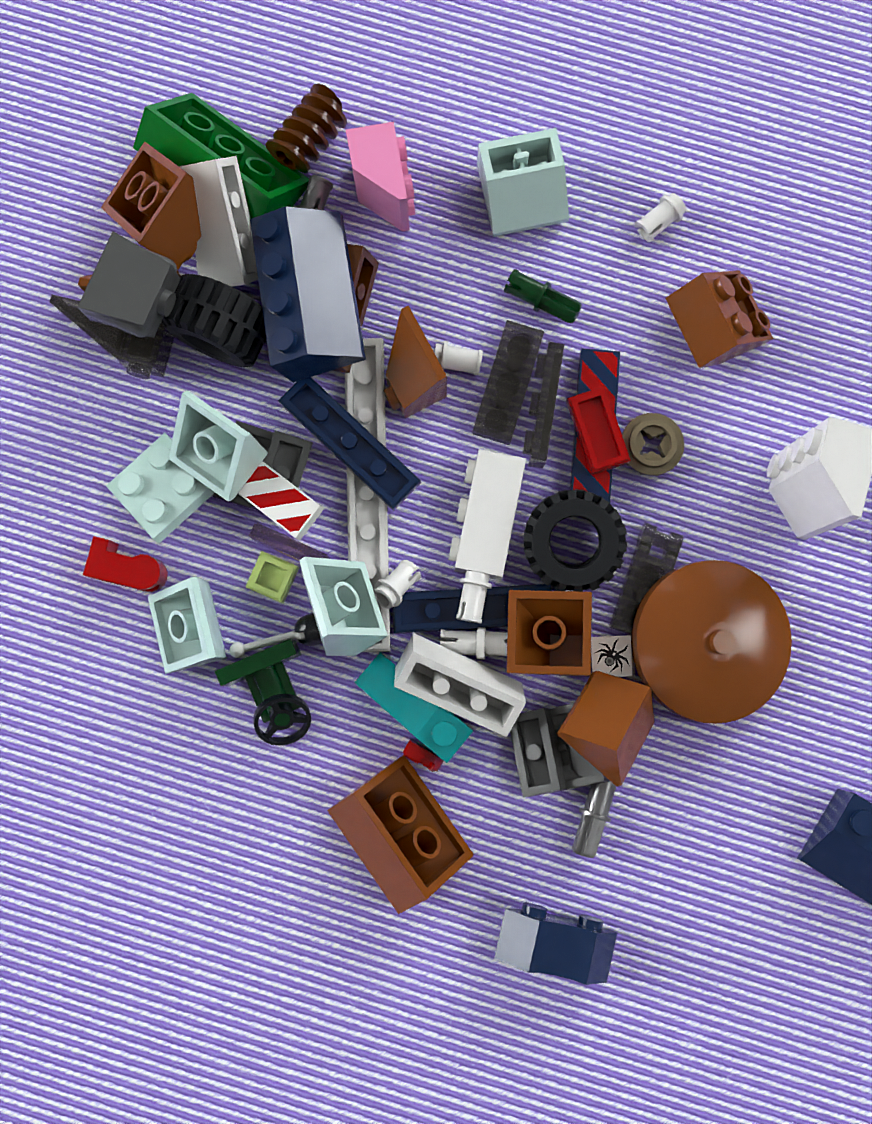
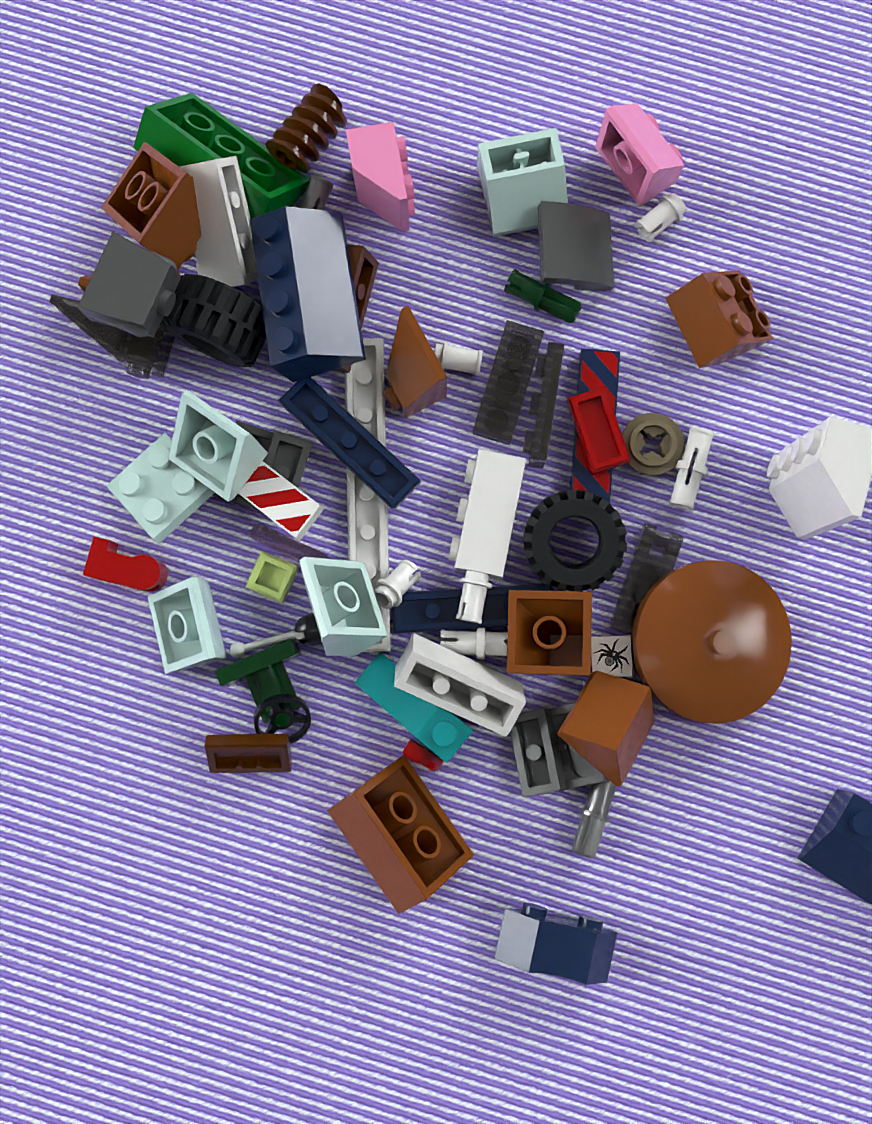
none -> reddish brown plate [204,733,292,773]
none -> dark grey slope [537,201,614,290]
none -> bright pink slope [595,104,684,207]
none -> white pin [669,427,715,510]

